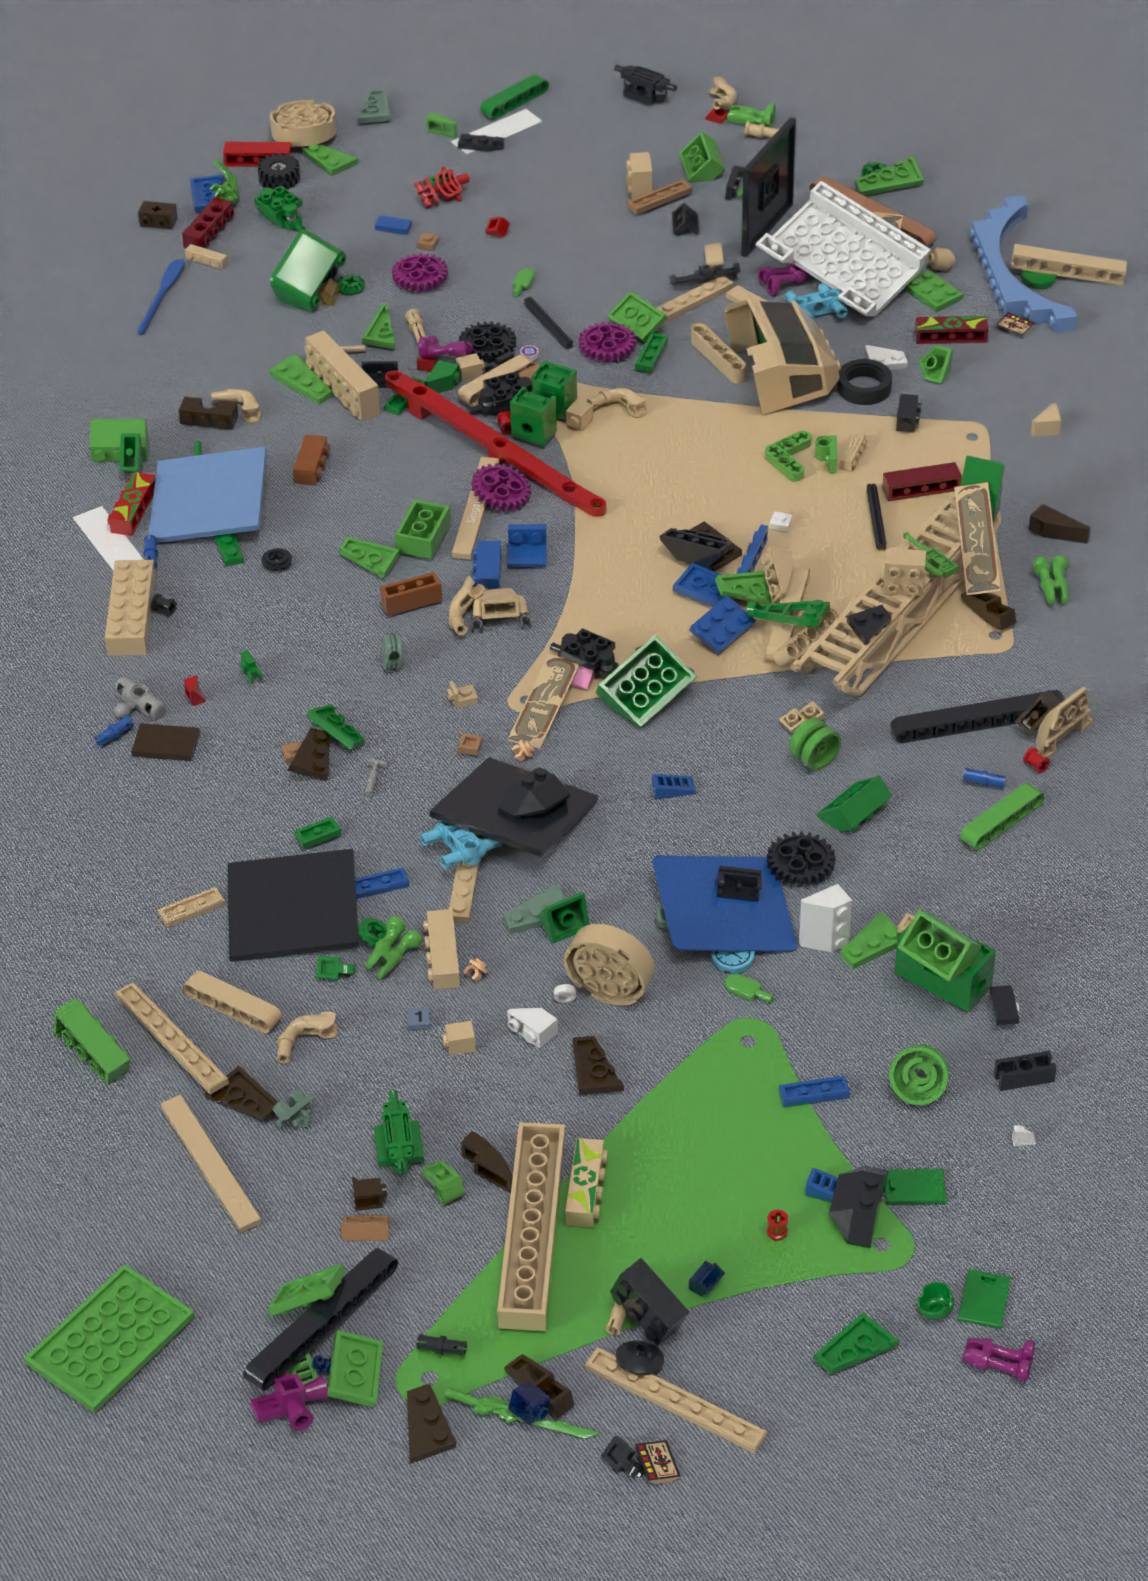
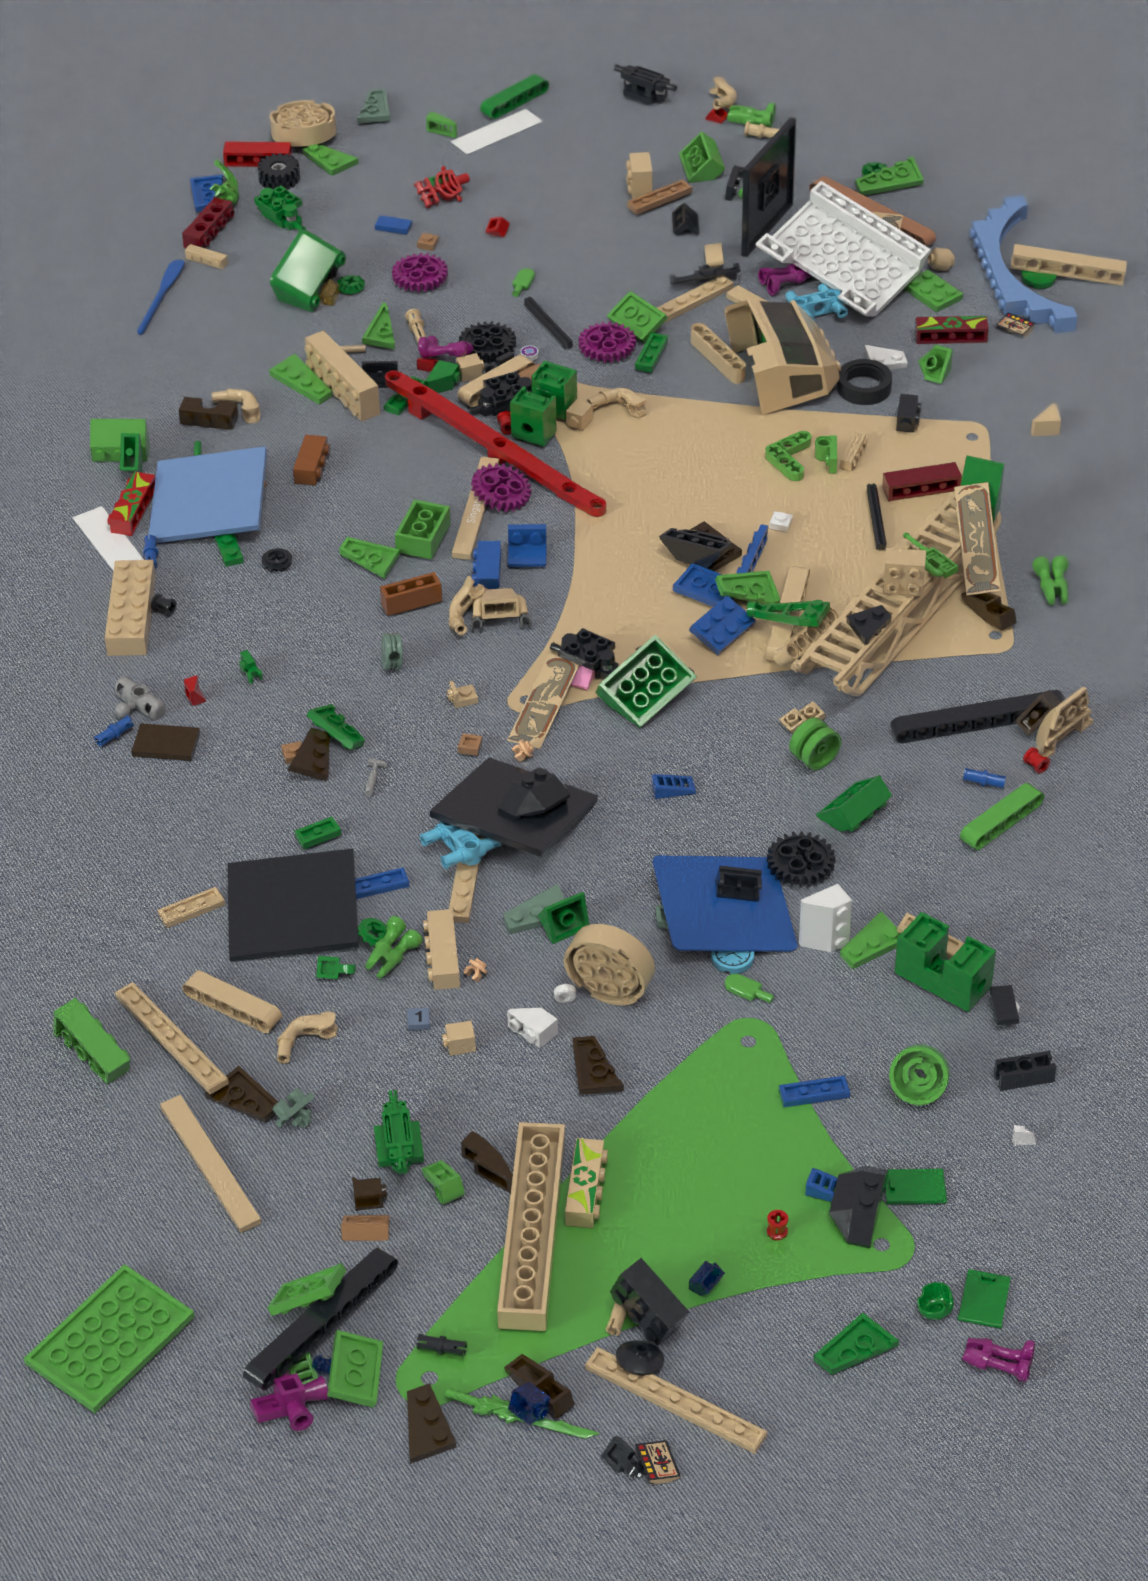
dark brown brick [138,201,178,229] -> none
black hinge [458,134,505,152] -> none
tan slope [761,546,794,603] -> none
bright green slope [897,910,981,982] -> none
dark brown slope [1028,504,1091,544] -> none

